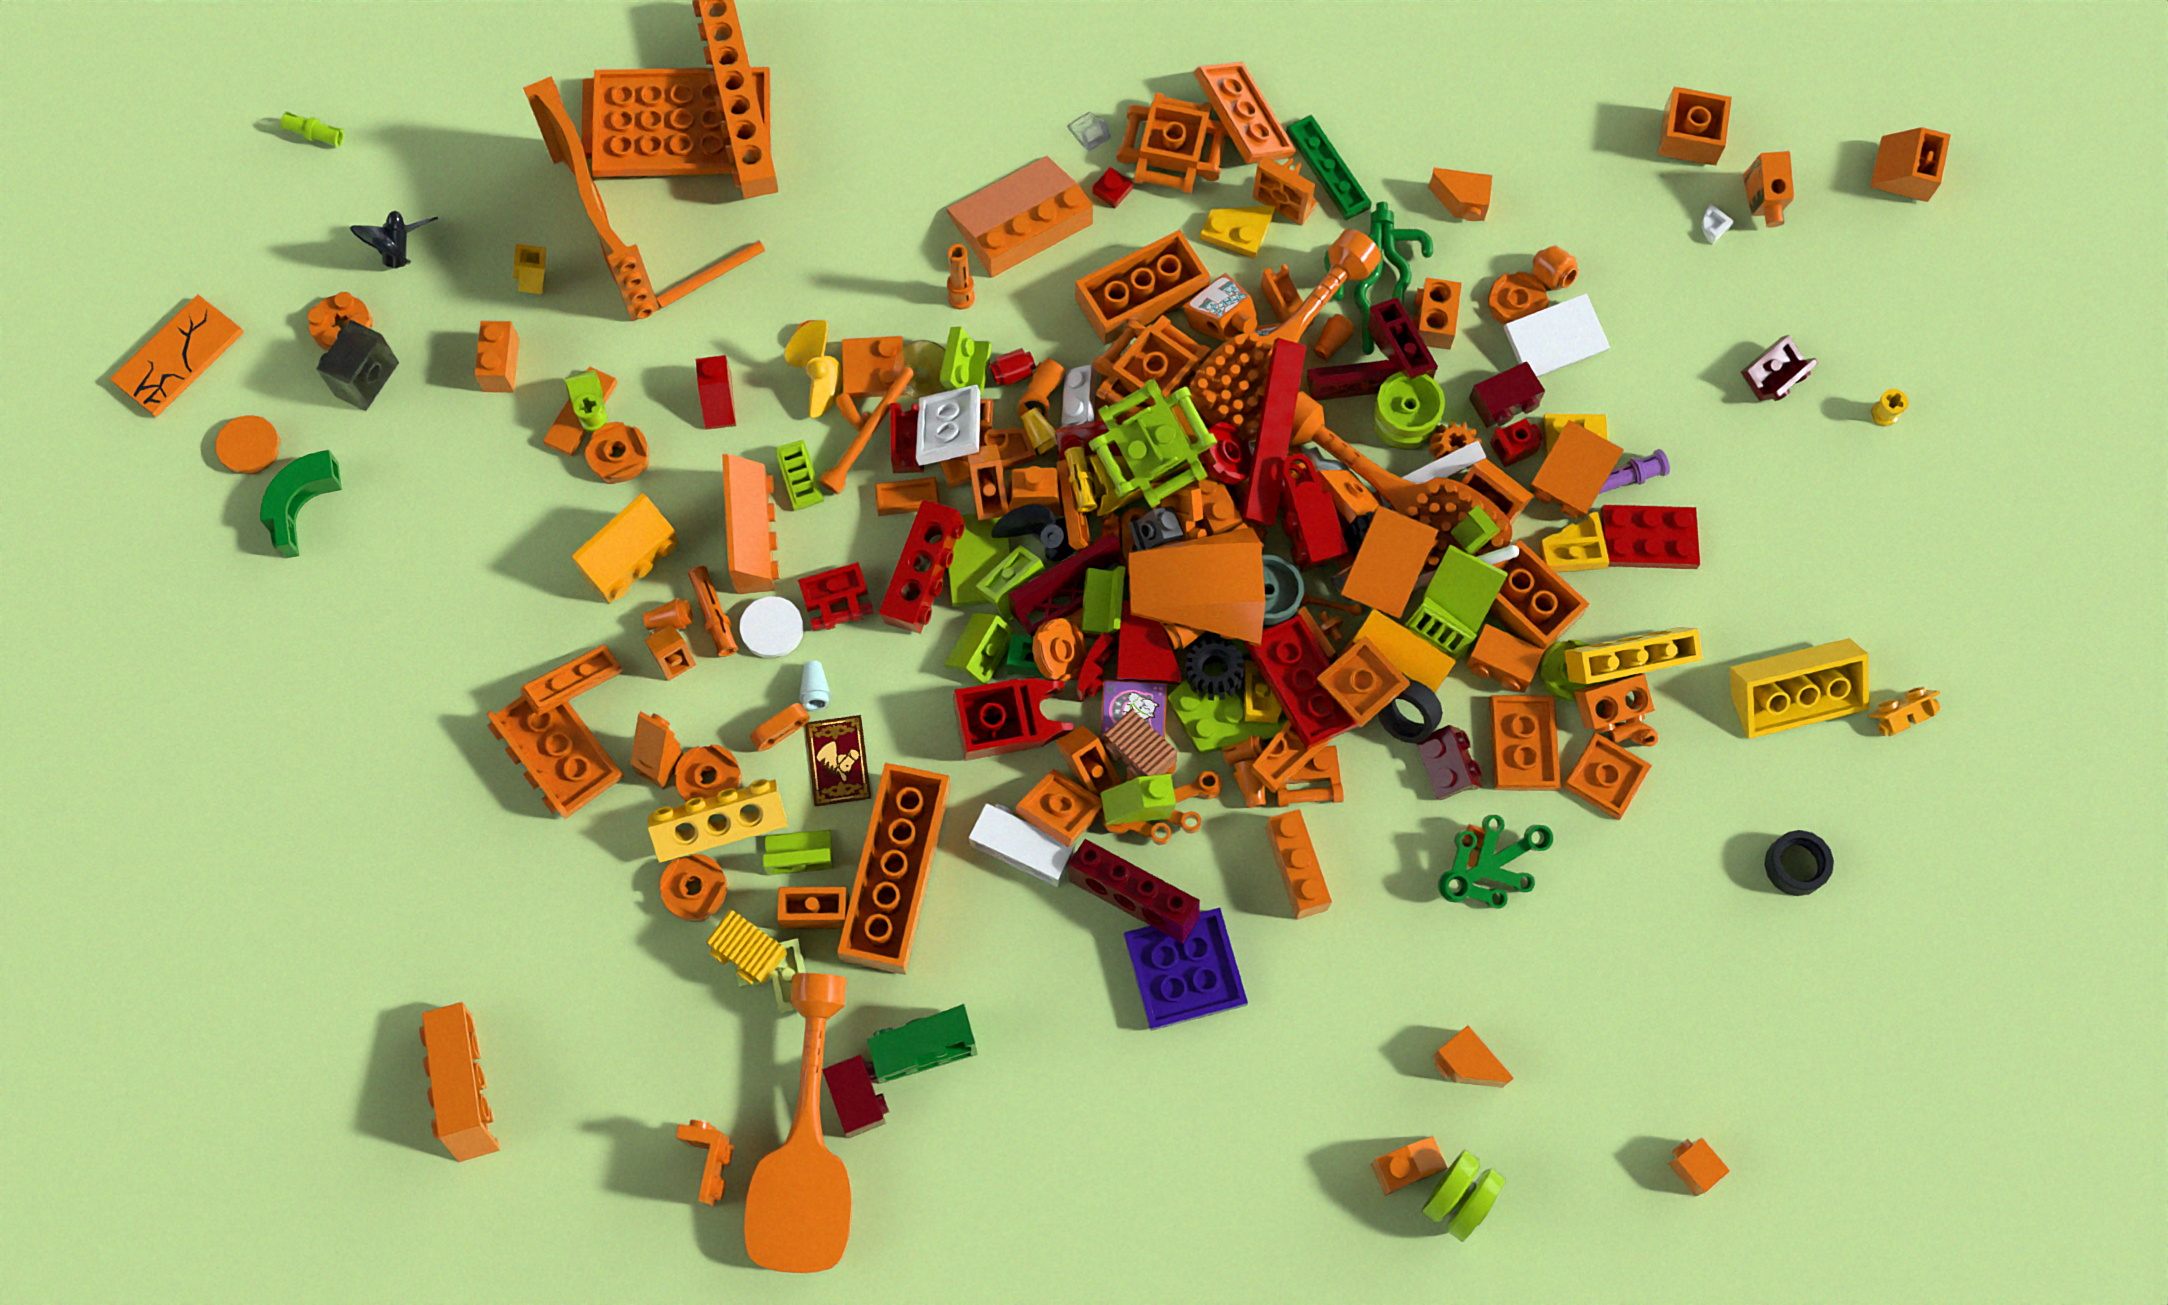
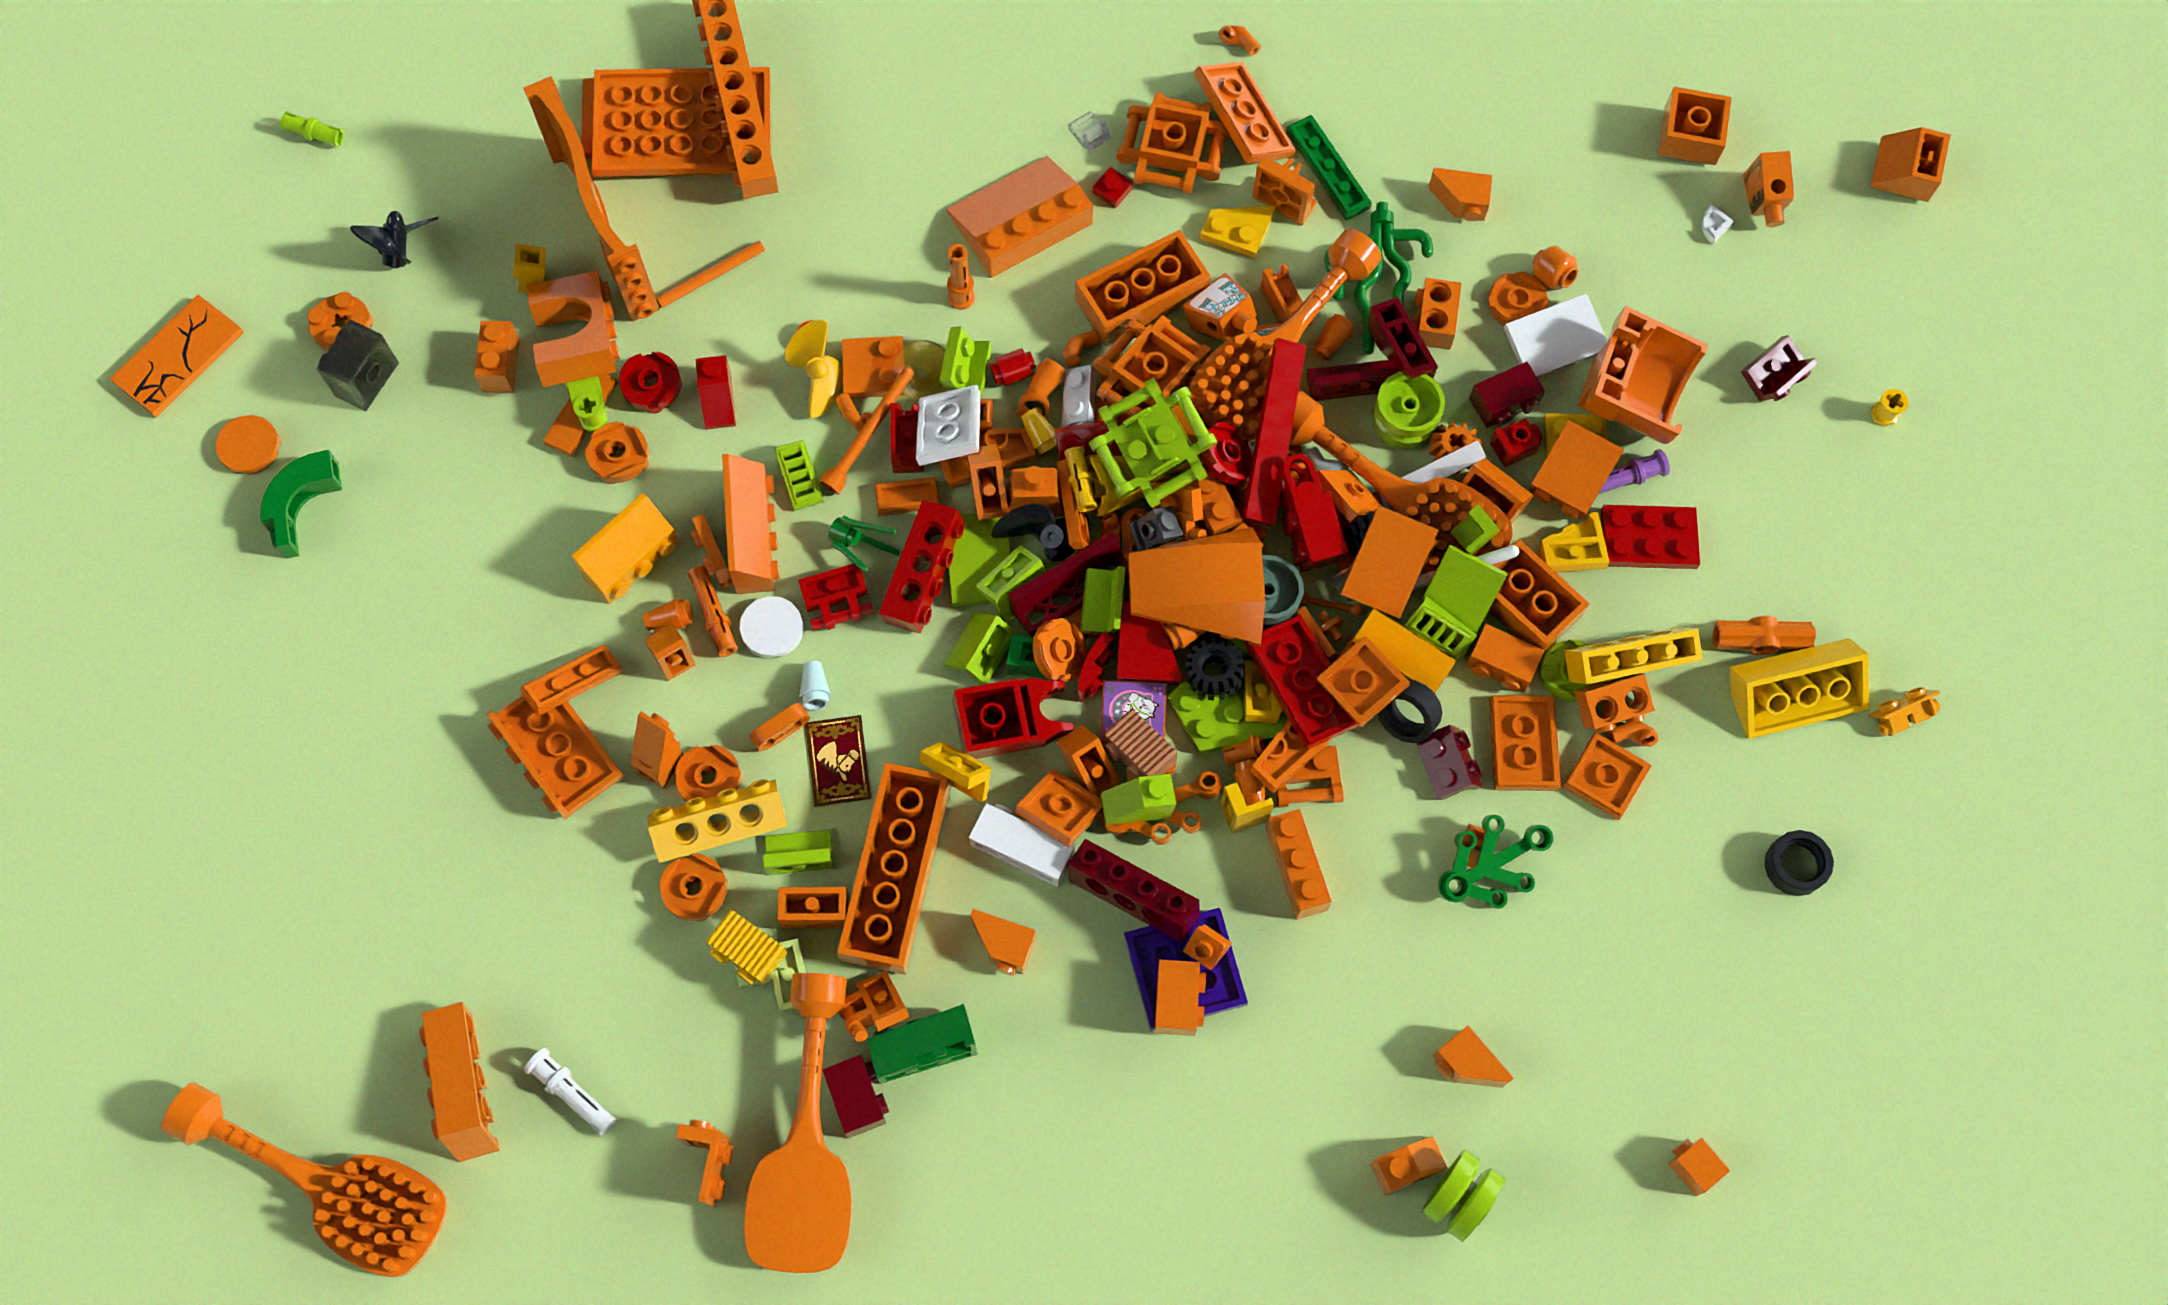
none -> orange piece [161,1082,447,1278]
none -> white pin [524,1048,617,1136]
none -> orange arch [527,270,620,387]
none -> red plate [619,352,683,414]
none -> orange plate [690,514,733,589]
none -> green plant [828,515,900,572]
none -> orange plate [838,970,910,1042]
none -> yellow panel [919,741,991,802]
none -> orange slope [970,909,1036,976]
none -> orange arm [1062,330,1099,367]
none -> orange brick [1154,960,1206,1036]
none -> orange bracket [1183,924,1232,970]
none -> orange arm [1219,25,1261,56]
none -> yellow panel [1220,782,1274,834]
none -> orange piece [1577,305,1708,445]
none -> orange piece [1712,616,1816,655]

